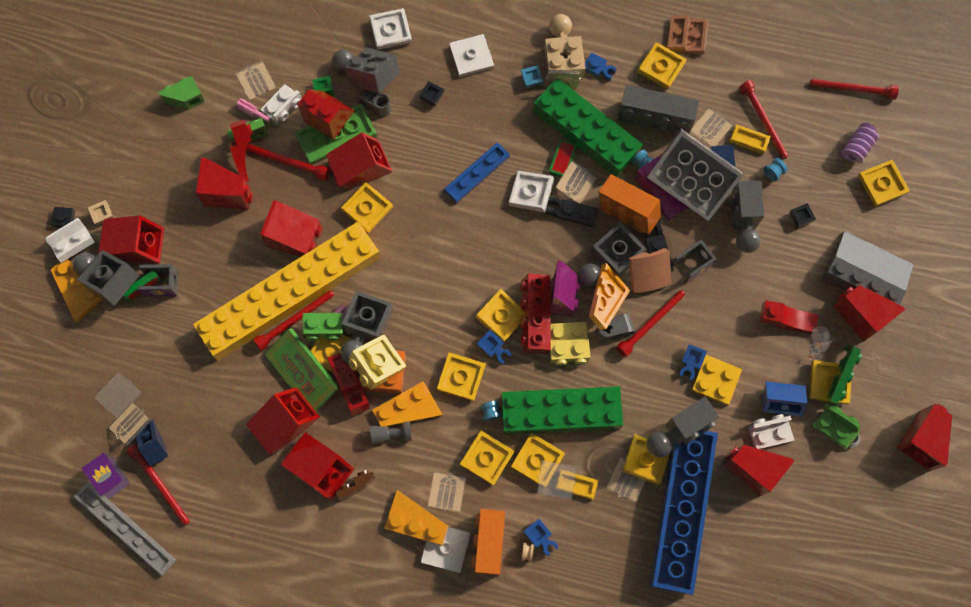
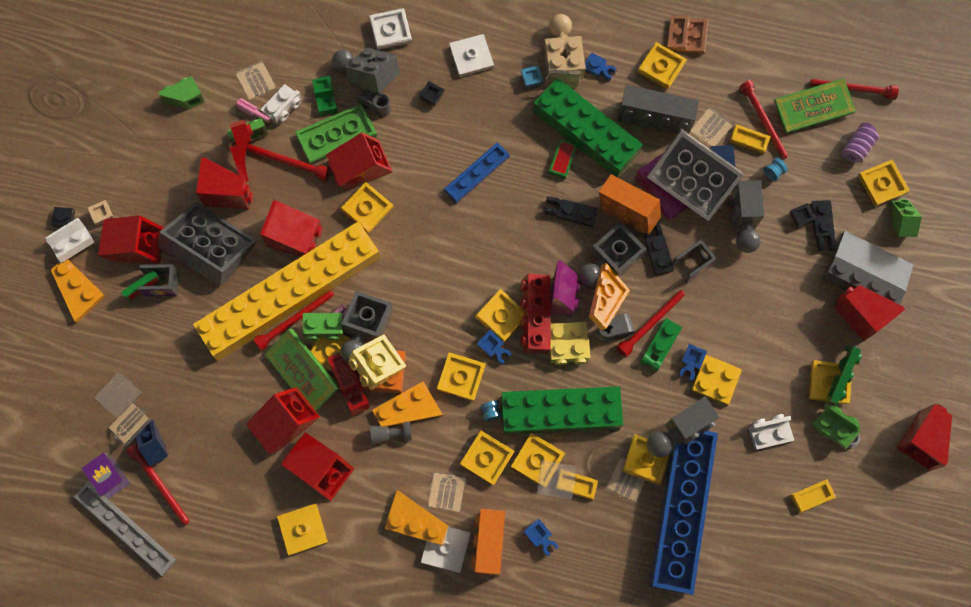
dark grey brick [73,250,139,306] -> none
red slope [298,89,354,140] -> none
reddish brown slope [336,470,375,501] -> none
white plate [508,171,554,212] -> none
tan bush [521,543,534,562] -> none
clear piece [556,160,597,204] -> none
nougat slope [629,248,671,293] -> none
dark azure wheel [631,149,653,170] -> none
red slope [723,445,794,496] -> none
red slope [760,300,818,334] -> none
blue brick [762,381,807,416] -> none
clear animal [808,327,836,360] -> none
none -> dark grey slope [158,202,257,287]
none -> yellow plate [277,503,328,556]
none -> green plate [640,318,683,373]
none -> bright green tile [774,78,856,134]
none -> yellow tile [790,479,836,513]
none -> black hinge [810,200,836,251]
none -> bright green slope [891,199,922,237]

